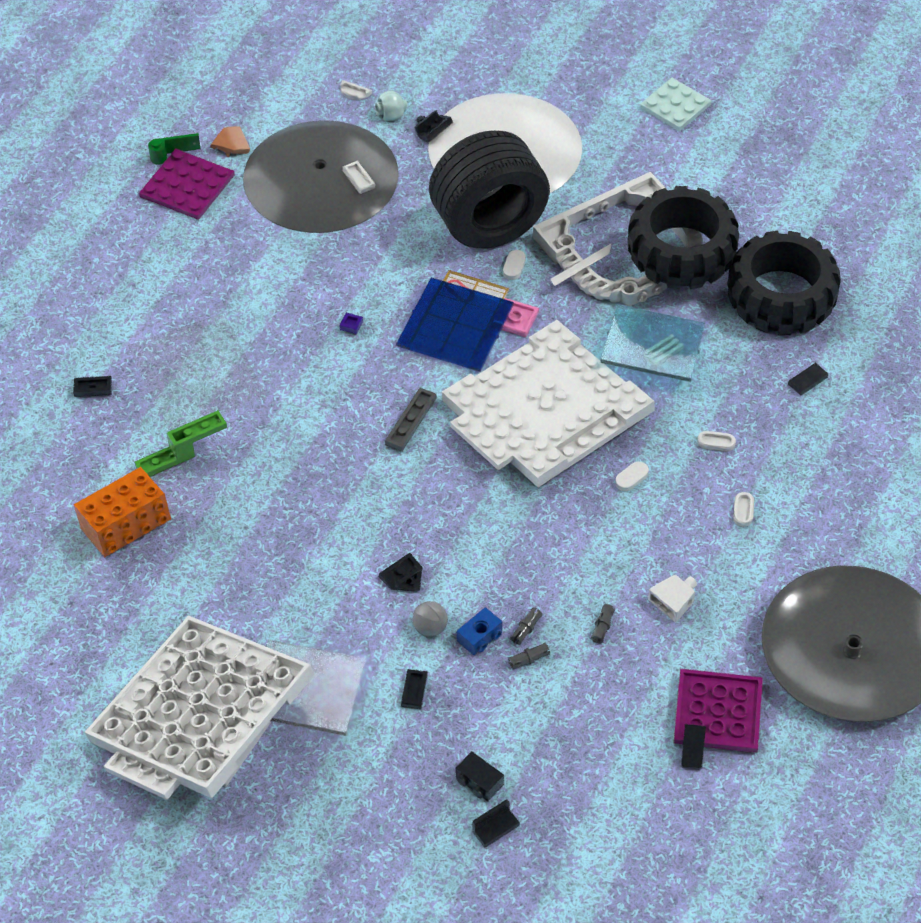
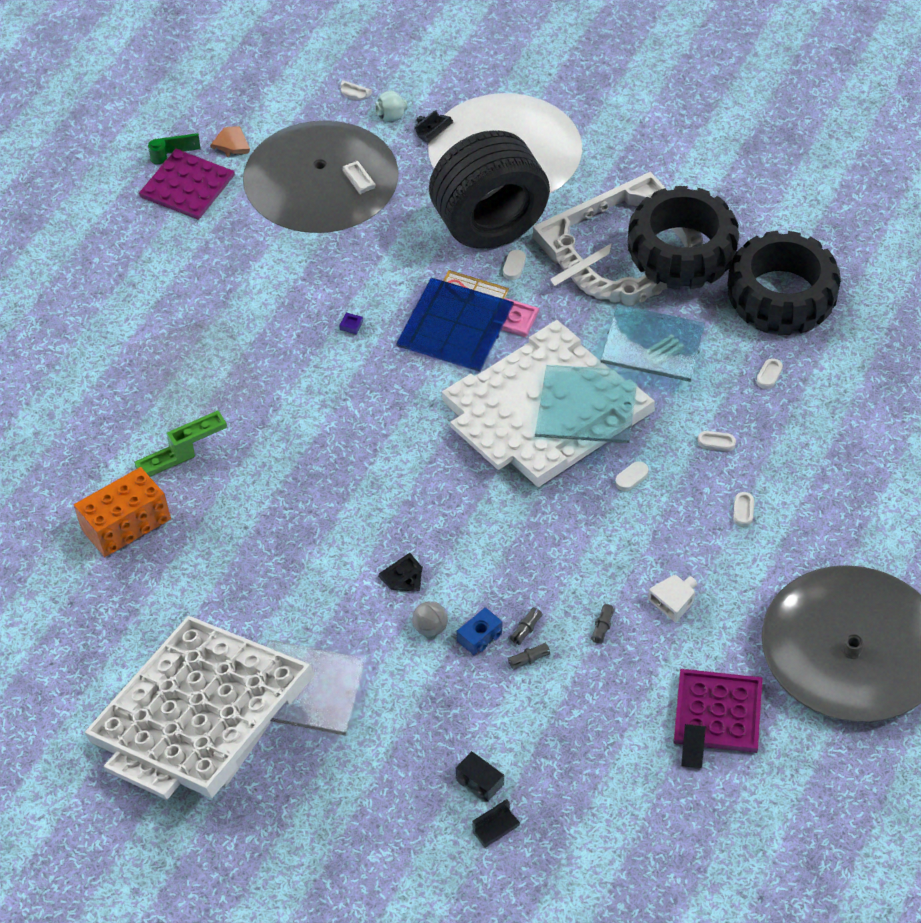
black plate [73,376,112,397] -> none
dark grey plate [385,388,437,452] -> none
black tile [401,669,428,709] -> none
light aqua plate [640,77,712,132] -> none
black tile [788,363,828,396] -> none
none -> clear light blue piece [535,365,639,443]
none -> white tile [756,359,783,389]

